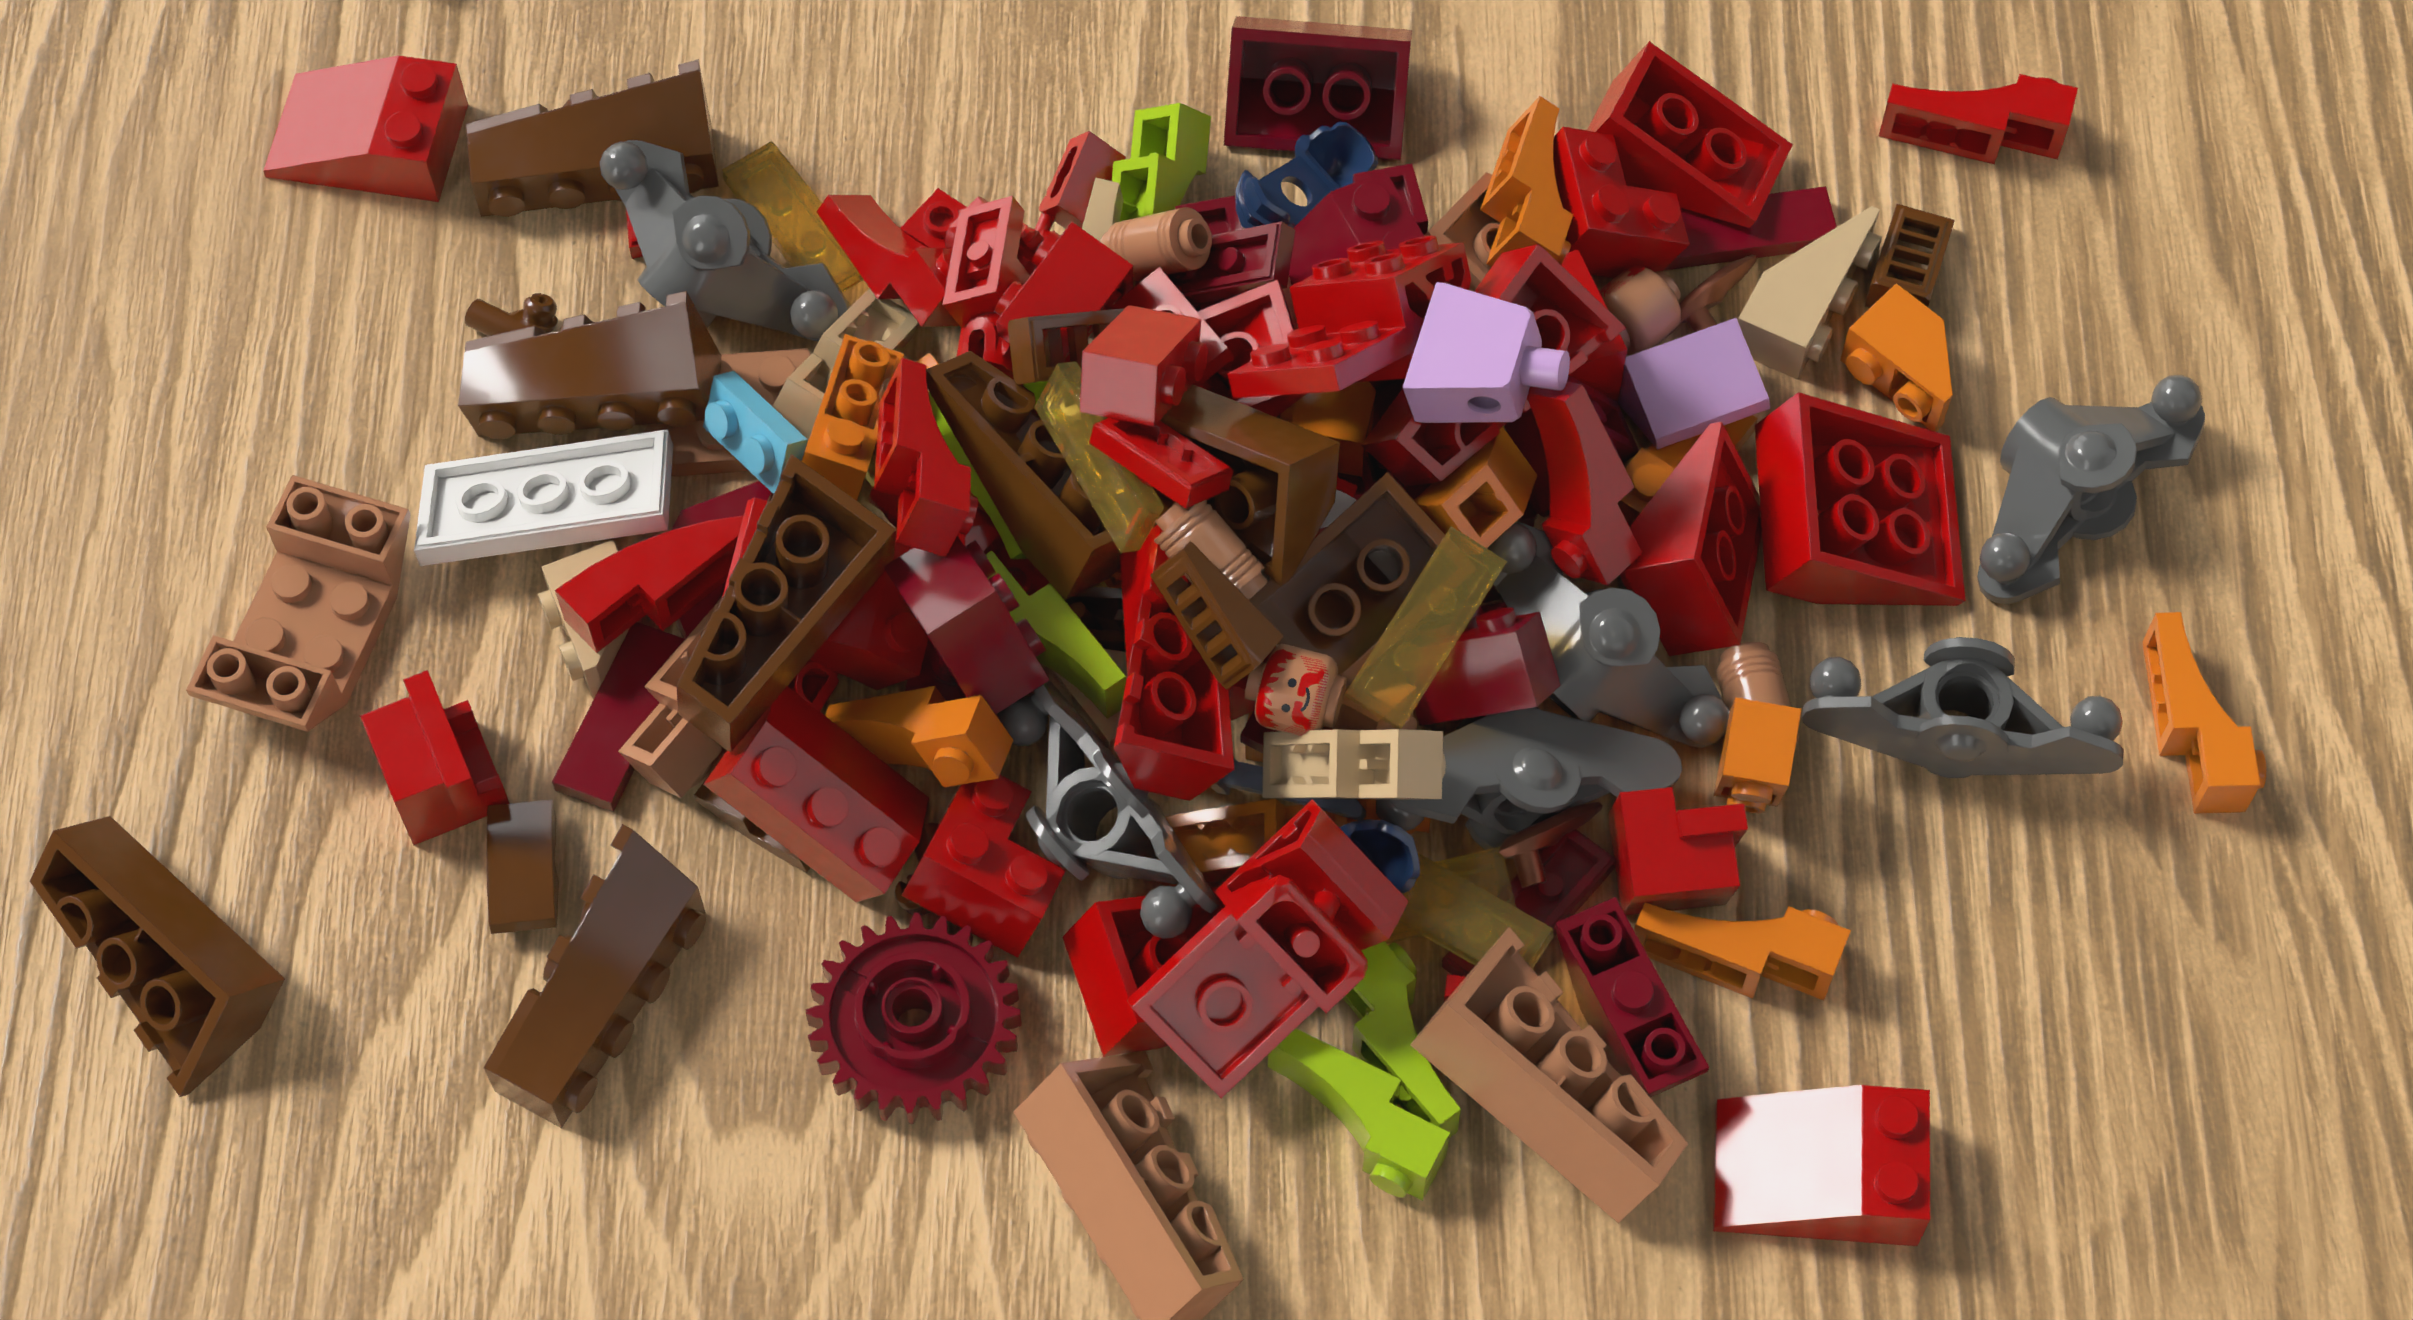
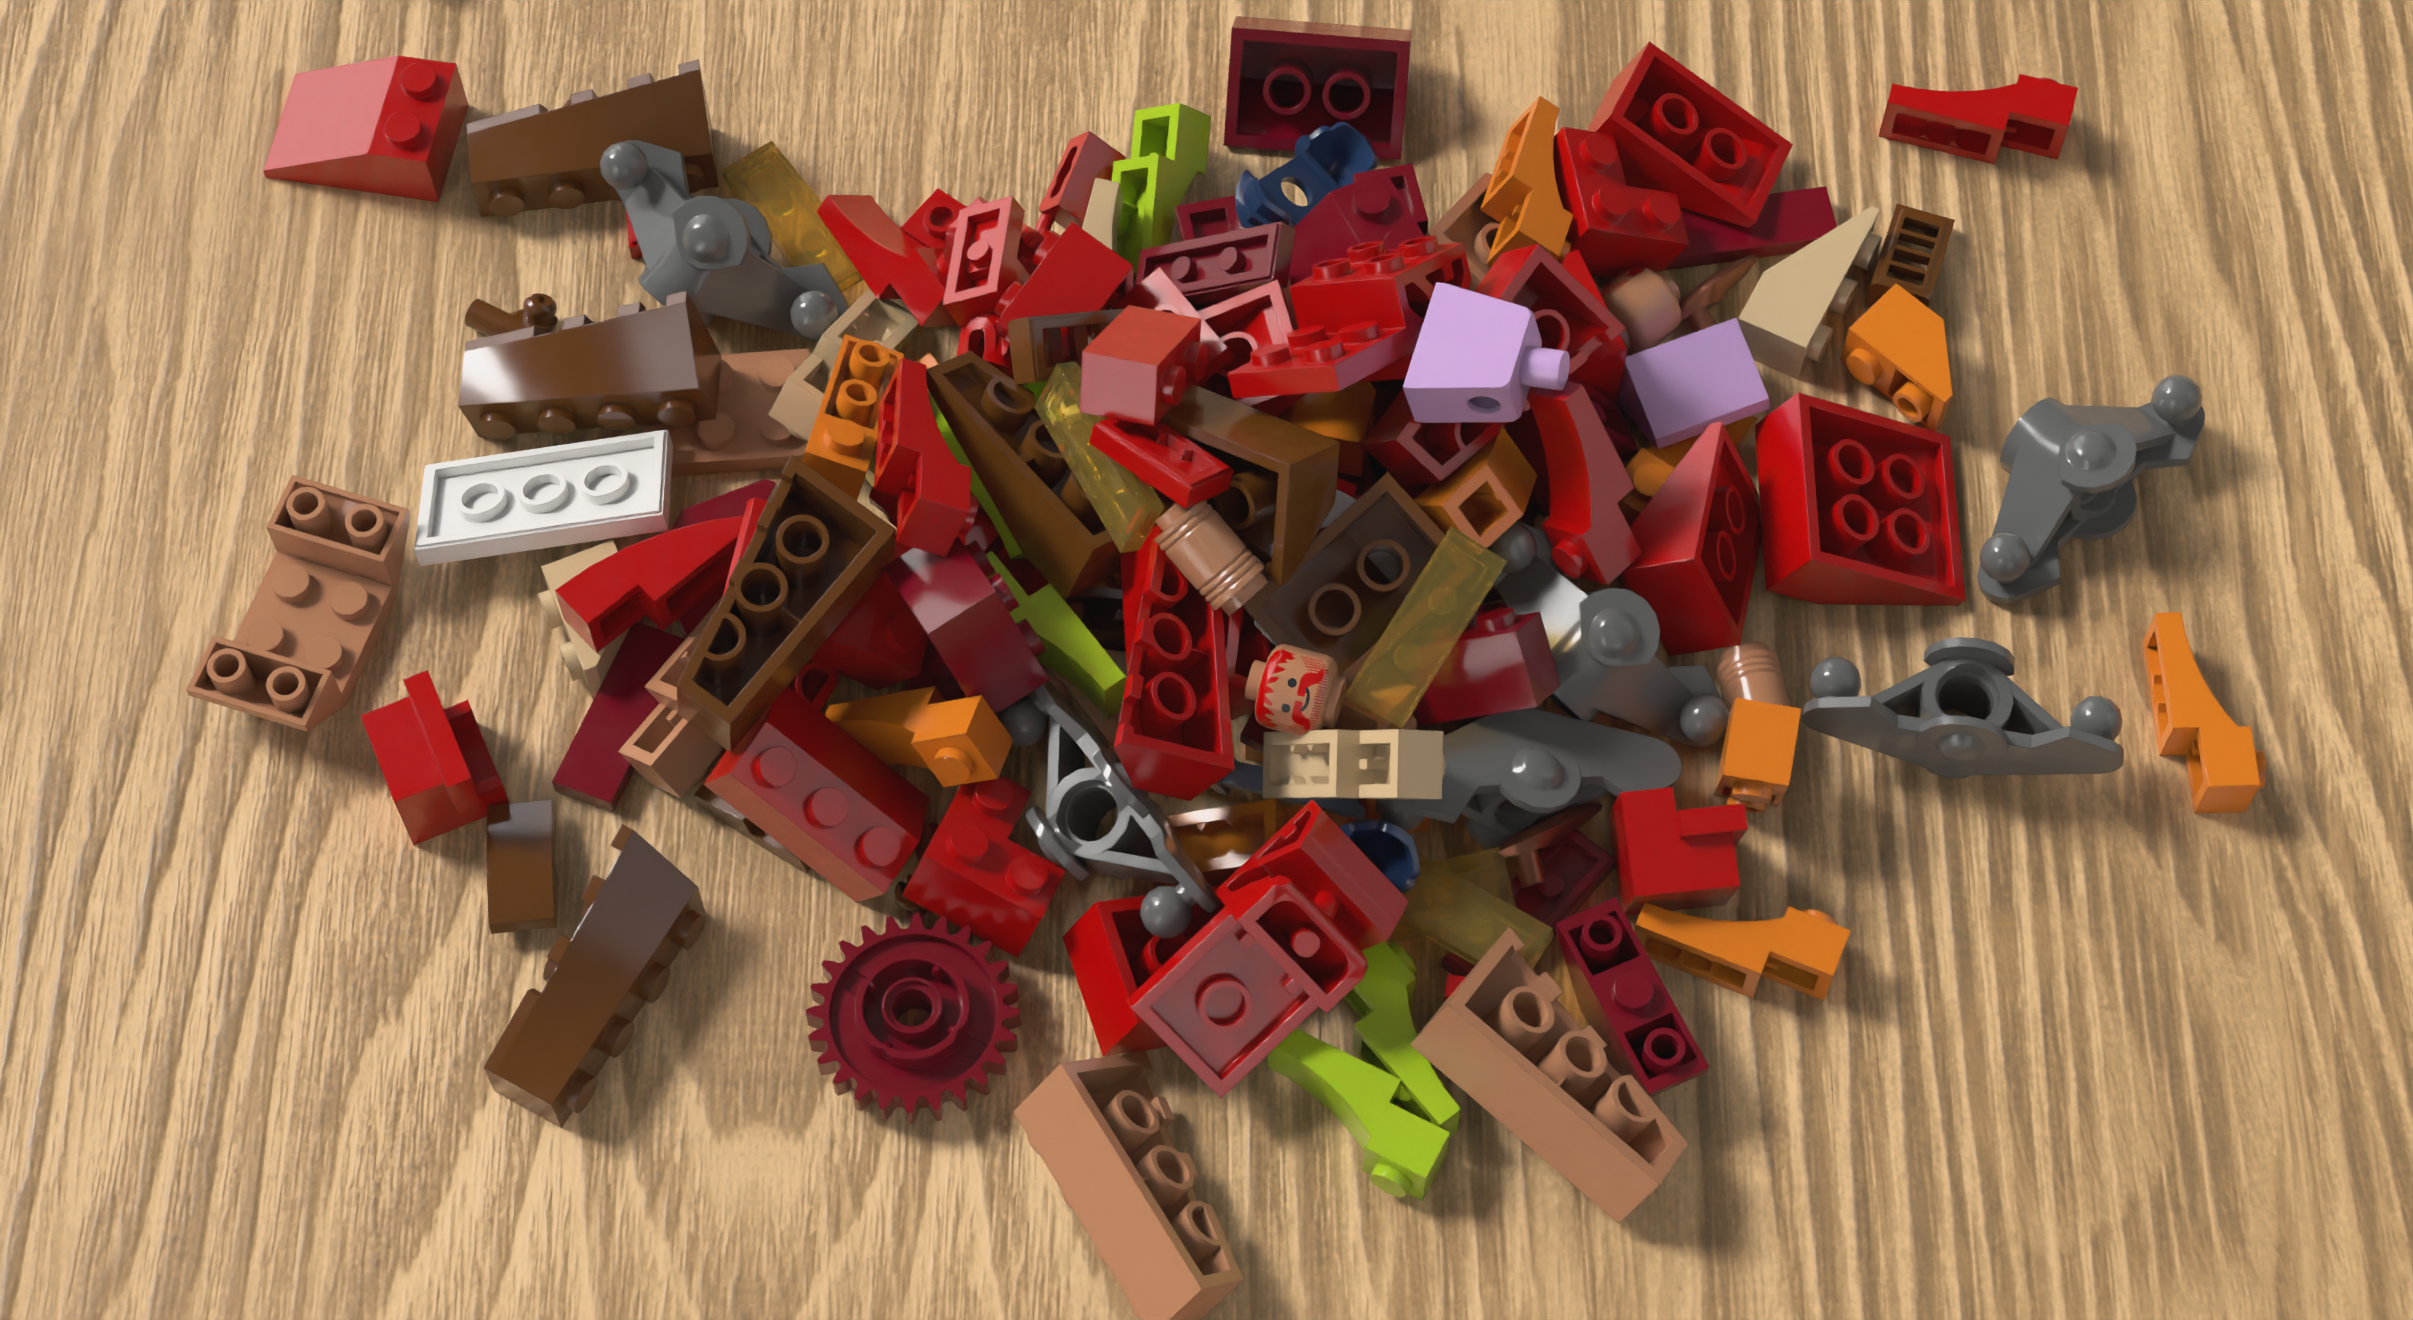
reddish brown wedge [30,816,285,1097] -> none
medium azure plate [703,371,808,494] -> none
nougat head [1100,207,1212,282] -> none
reddish brown slope [1150,541,1284,690] -> none
slope [1713,1085,1930,1246] -> none

